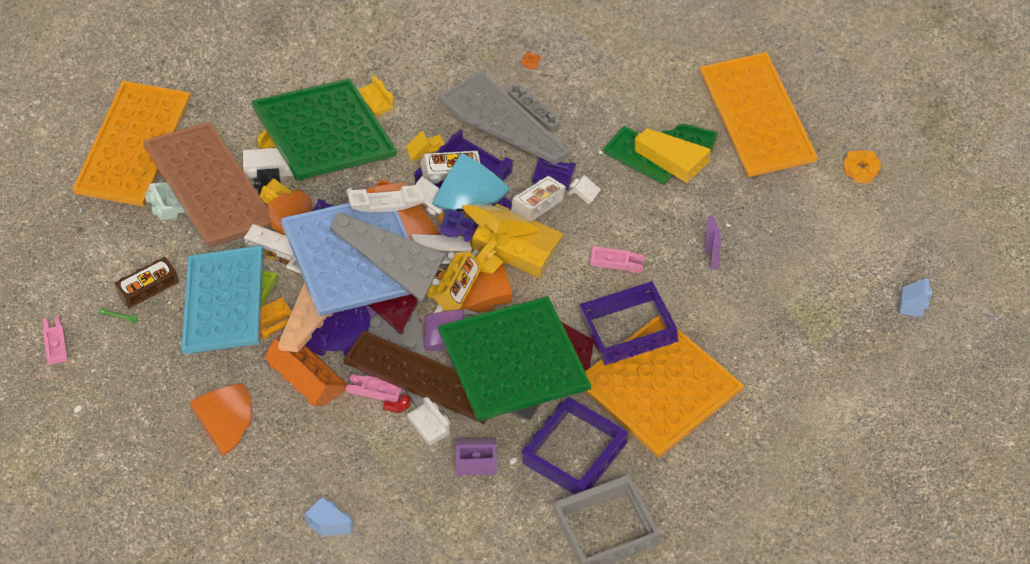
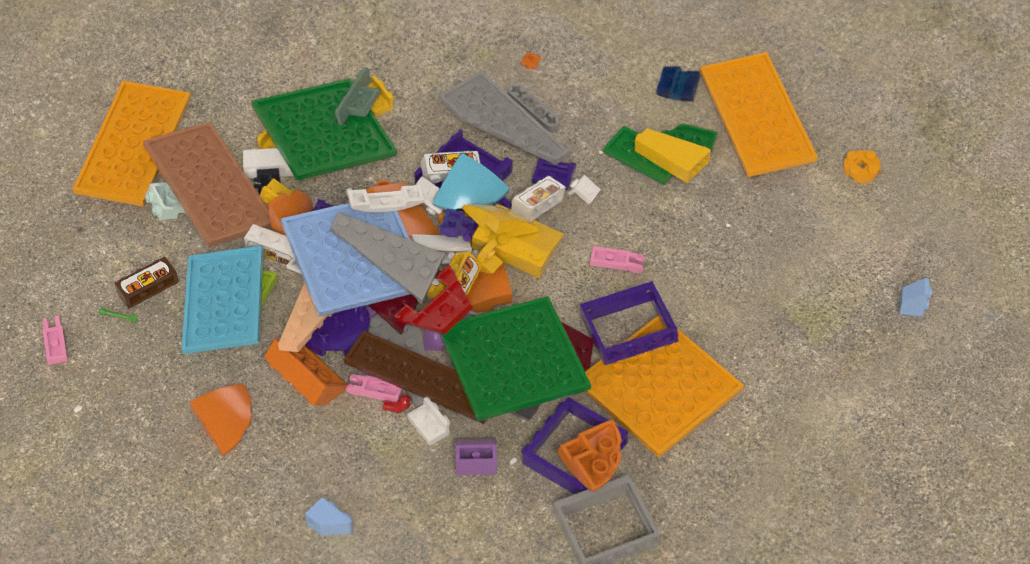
light orange plate [260,297,292,340] -> none
yellow slope [406,131,445,162] -> none
medium lavender slope [705,215,721,269] -> none
none -> sand green bracket [335,67,380,125]
none -> red wing [394,265,473,335]
none -> orange brick [557,419,622,492]
none -> clear blue slope [656,66,701,102]

